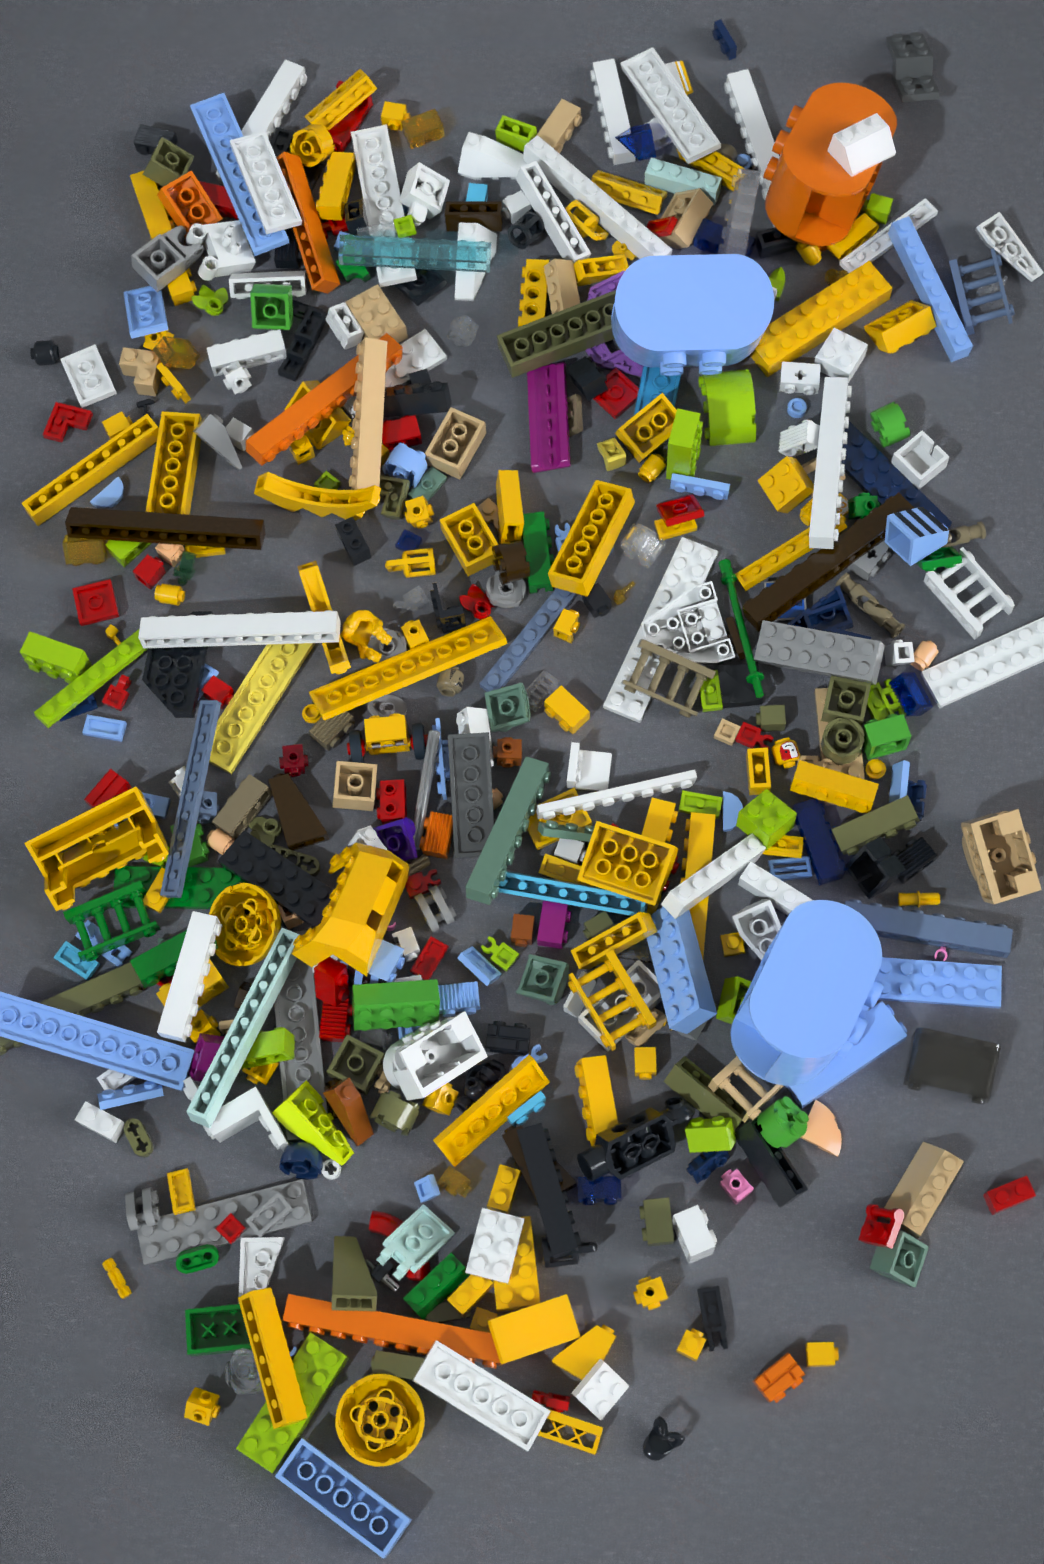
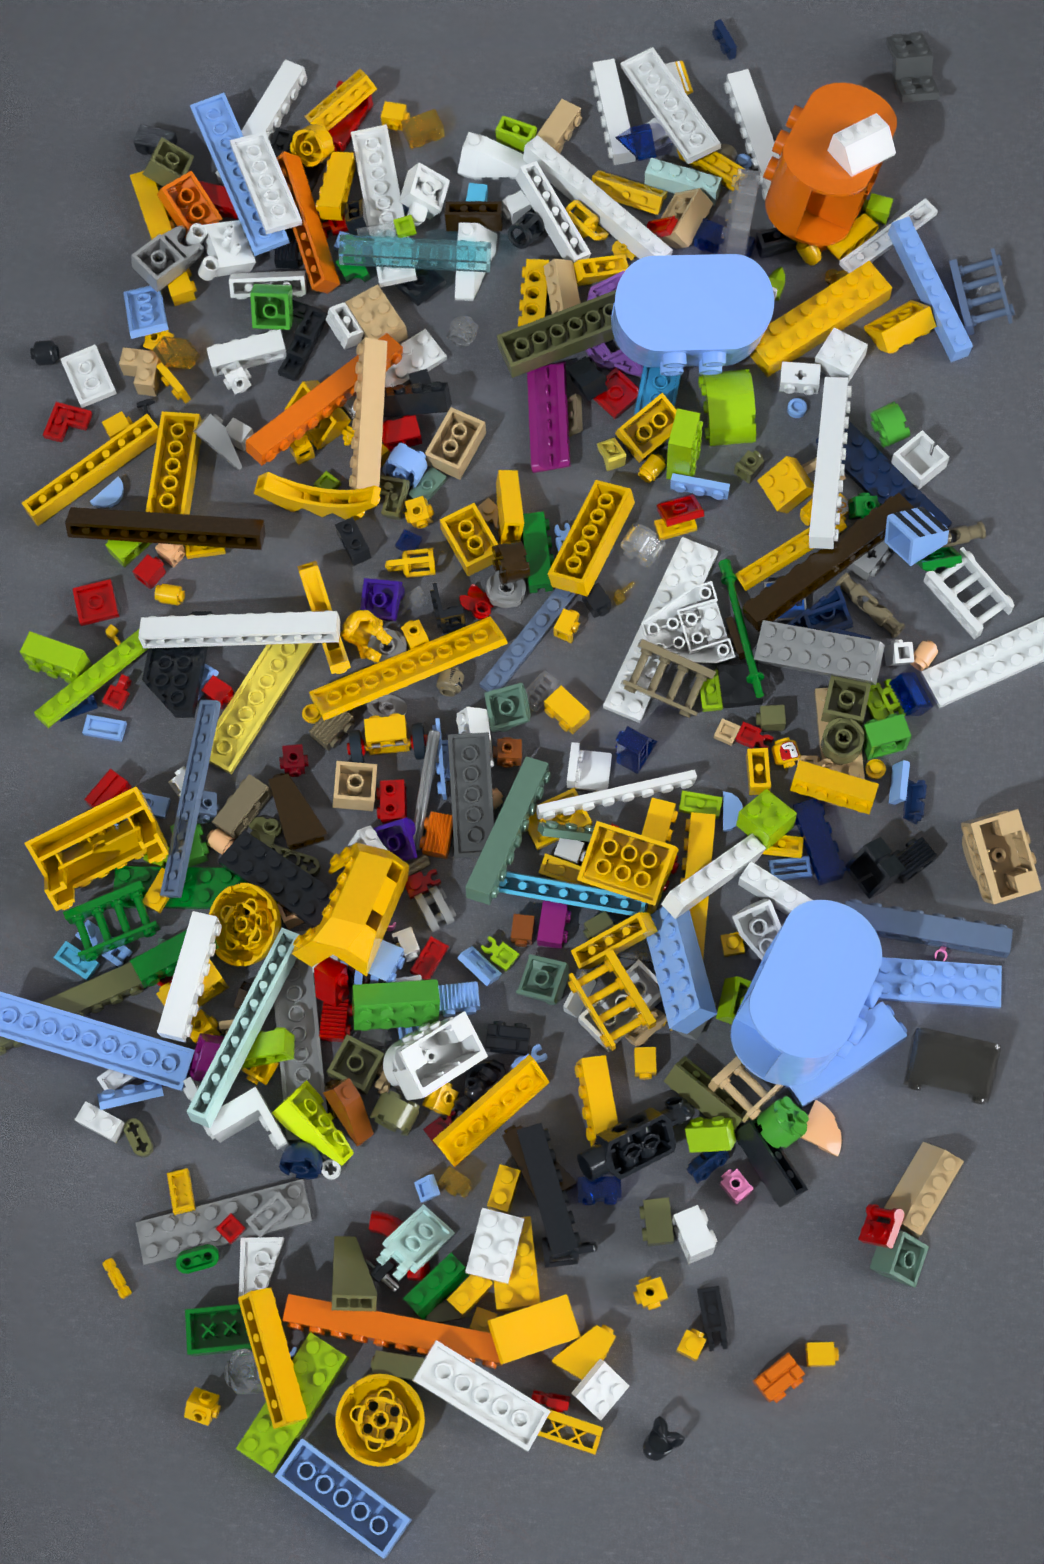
clear yellow brick [62,535,107,566] -> none
light grey brick [125,1187,160,1231] -> none
clear green piece [173,551,196,586] -> none
lime plate [191,285,228,316] -> none
medium azure plate [507,1091,546,1126] -> none
white brick [778,420,820,457] -> none
olive brick [832,795,920,856] -> none
yellow axle [898,891,940,907] -> none
white wedge [975,212,1044,282] -> none
red brick [983,1175,1036,1215] -> none
none -> dark purple slope [360,578,405,621]
none -> dark red plate [423,1111,456,1147]
none -> clear blue wedge [615,726,658,774]
none -> olive brick [734,450,764,484]

